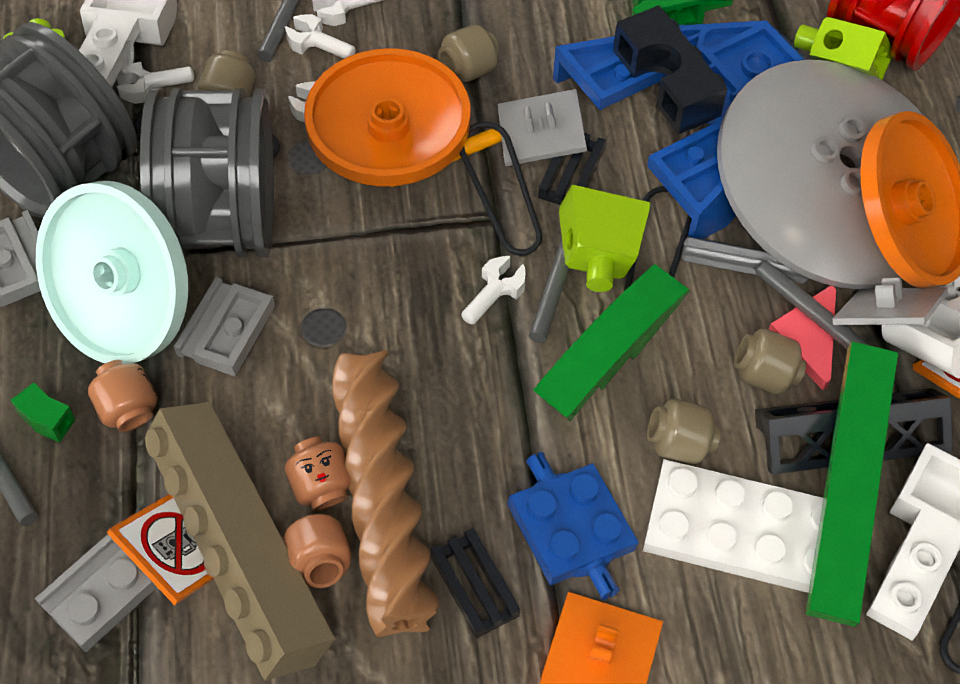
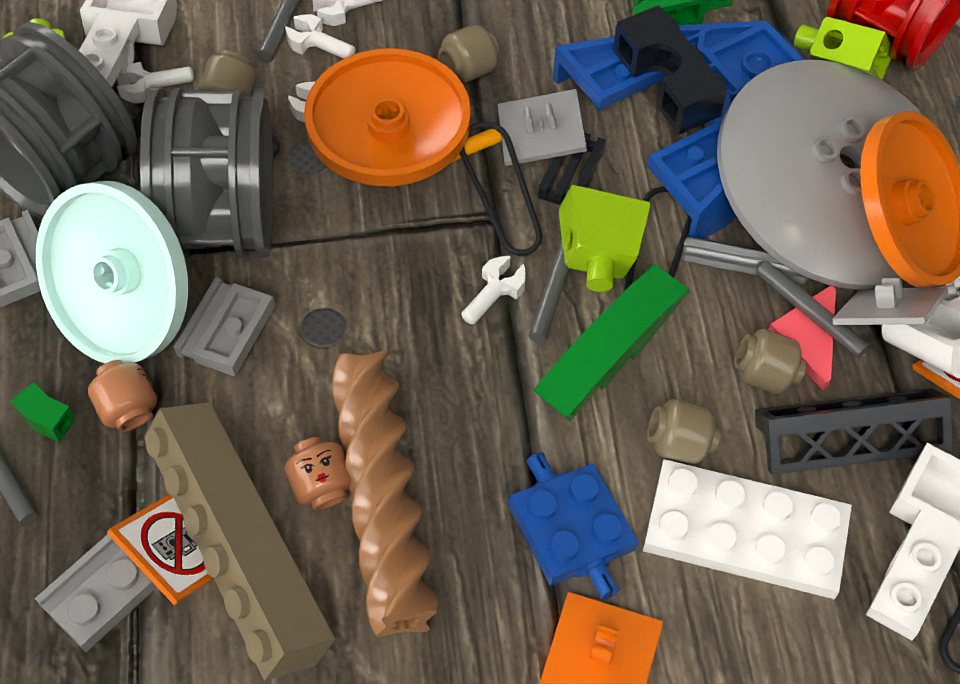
nougat head [283,514,352,588] -> none
black tile [430,528,520,639] -> none
green tile [805,341,898,627] -> none

